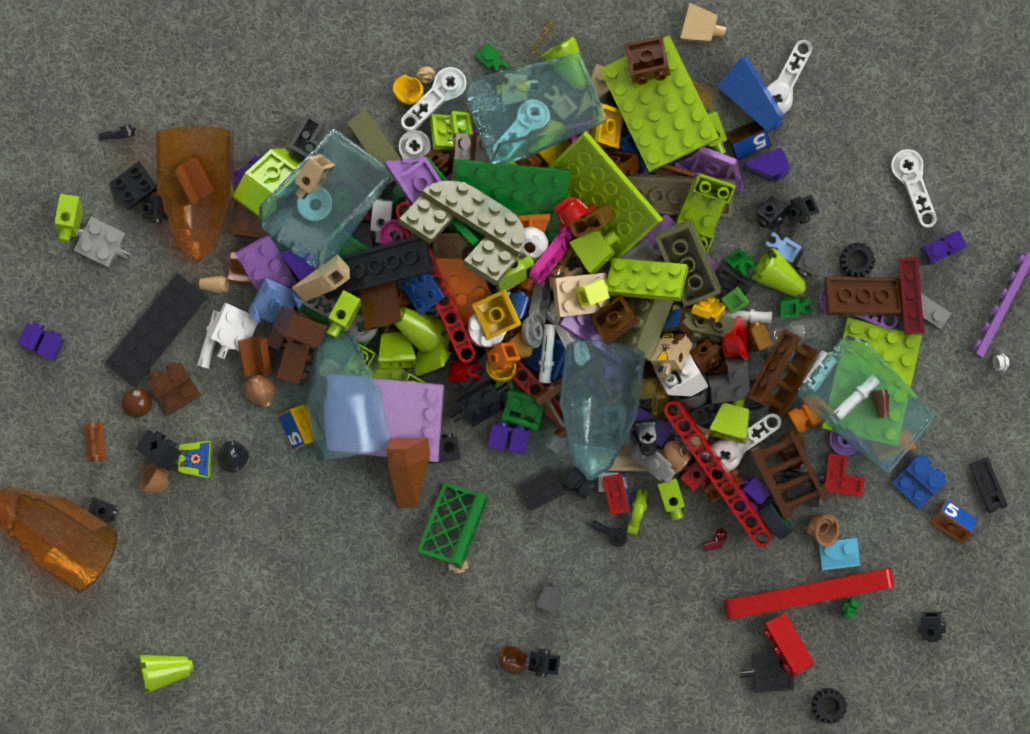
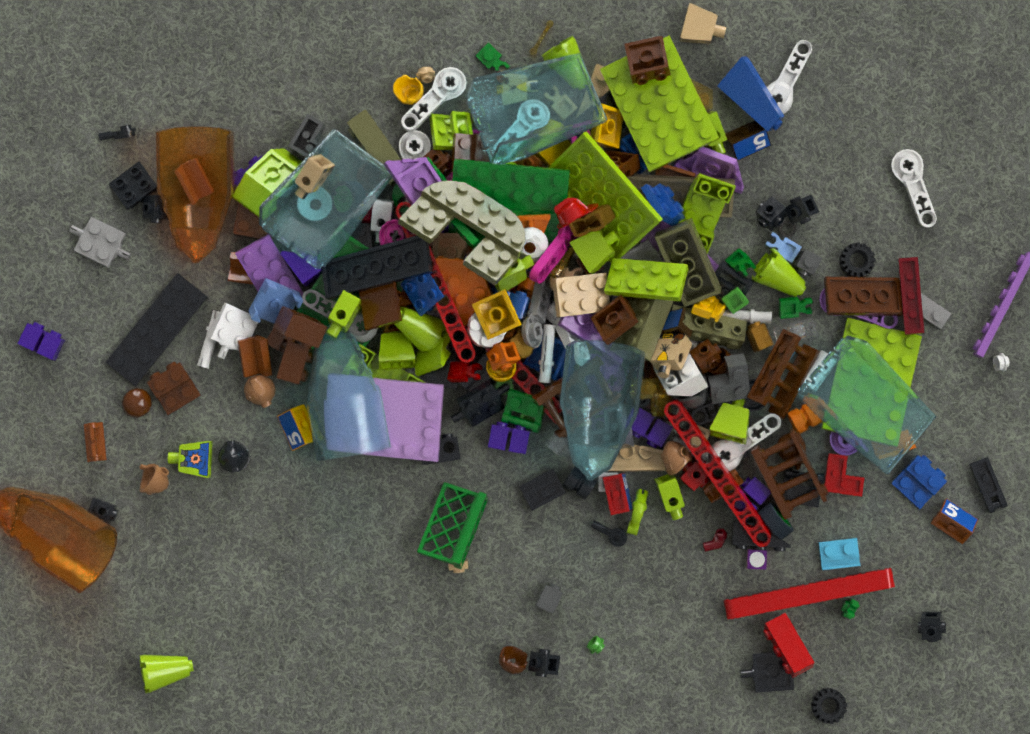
lime torso [55,194,83,243] -> none
black brick [135,430,182,471] -> none
tan cone [199,275,229,294] -> none
tan slope [292,254,350,302] -> none
dark orange wedge [386,438,431,507] -> none
neon yellow brick [575,279,610,307] -> none
light grey hinge [630,442,676,483] -> none
black piece [635,419,657,456] -> none
red piece [722,316,748,360] -> none
dark purple slope [743,147,791,182] -> none
medium nougat helmet [806,513,839,547] -> none
white pin [830,375,880,423] -> none
reddish brown cone [871,389,890,418] -> none
dark purple piece [921,230,967,265] -> none
none -> bright green plate [587,636,605,654]
none -> blue plate [641,183,685,226]
none -> black slope [731,521,791,551]
none -> tile [747,549,767,570]

